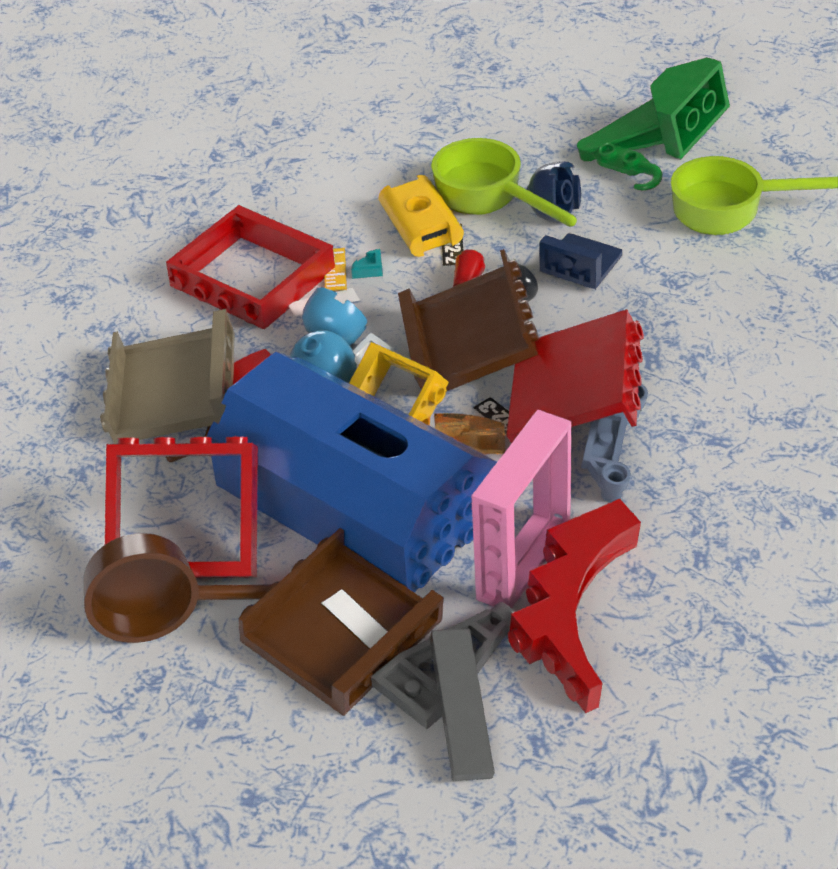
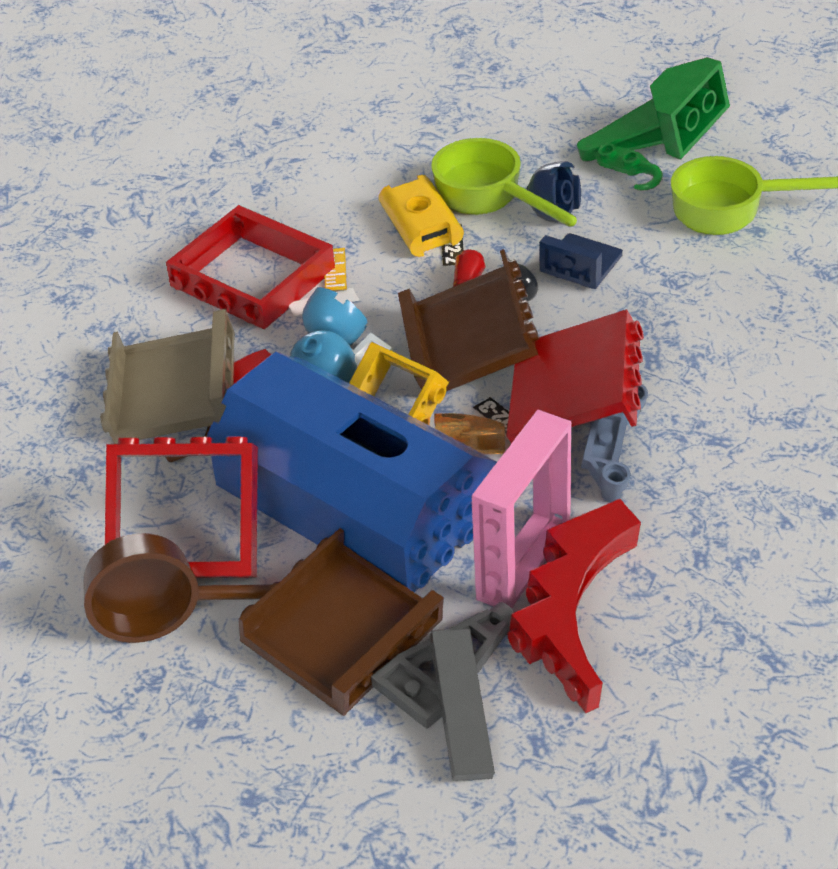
white sticker [322,589,387,648] -> none
teal tile [351,249,383,279] -> none

